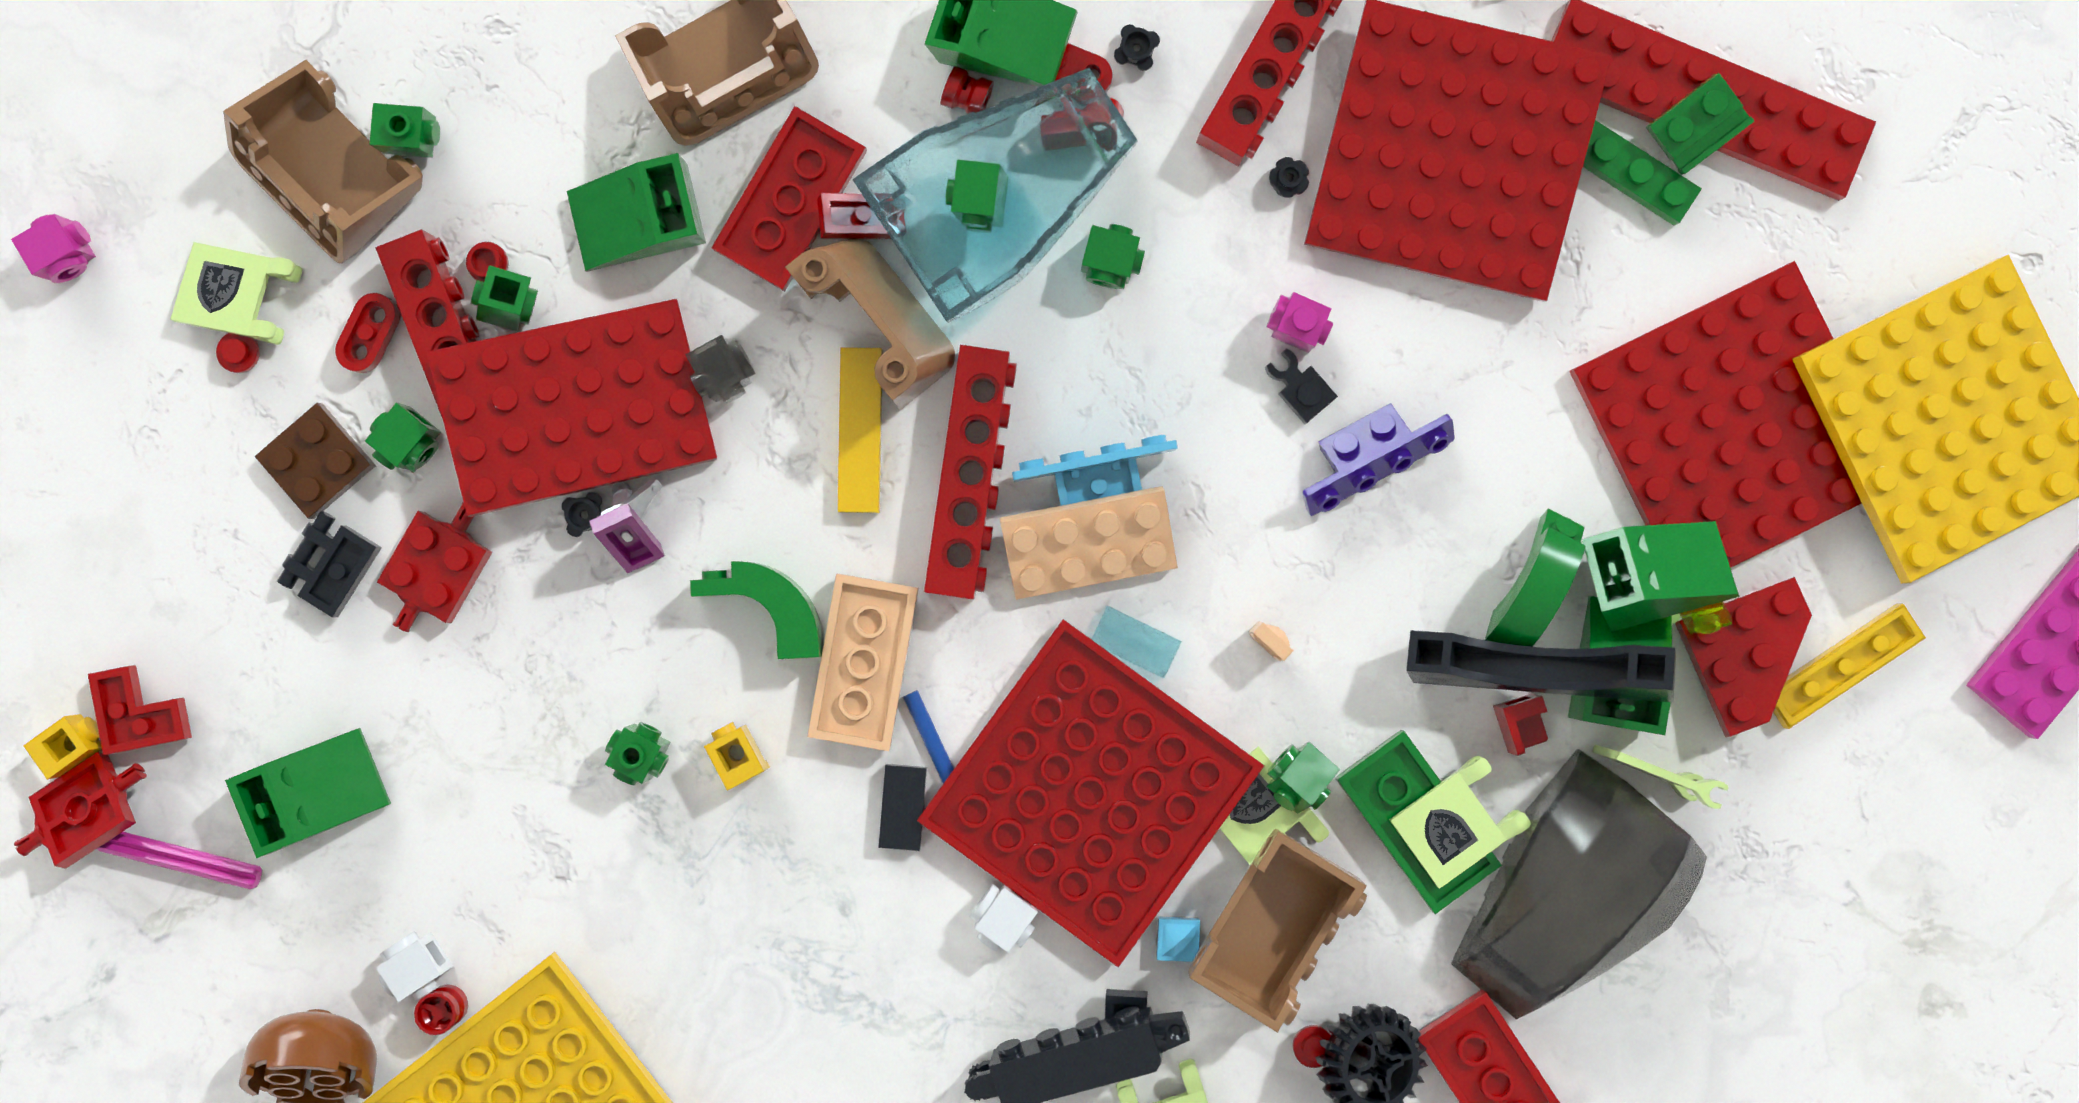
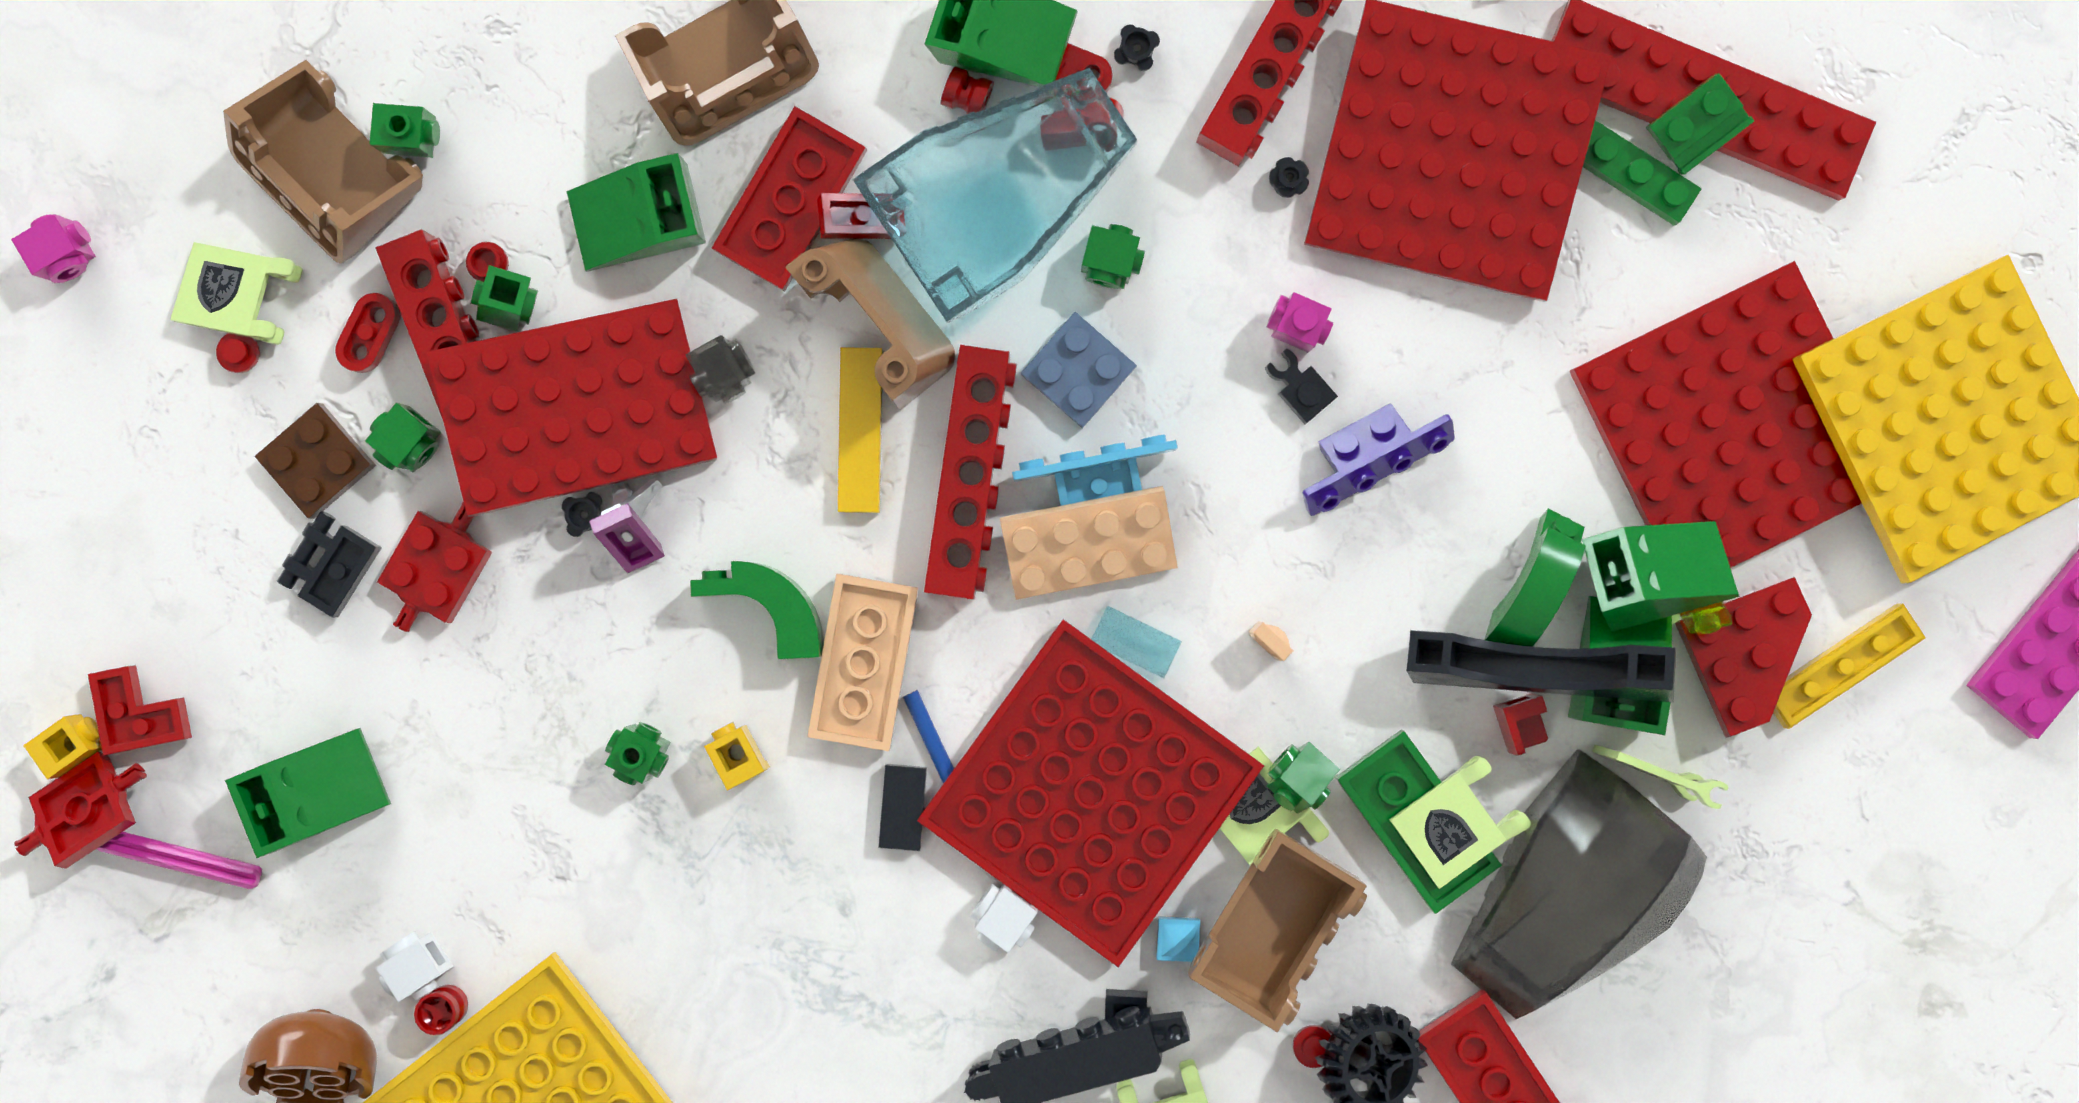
green brick [945,159,1009,233] -> none
none -> sand blue plate [1021,312,1137,429]

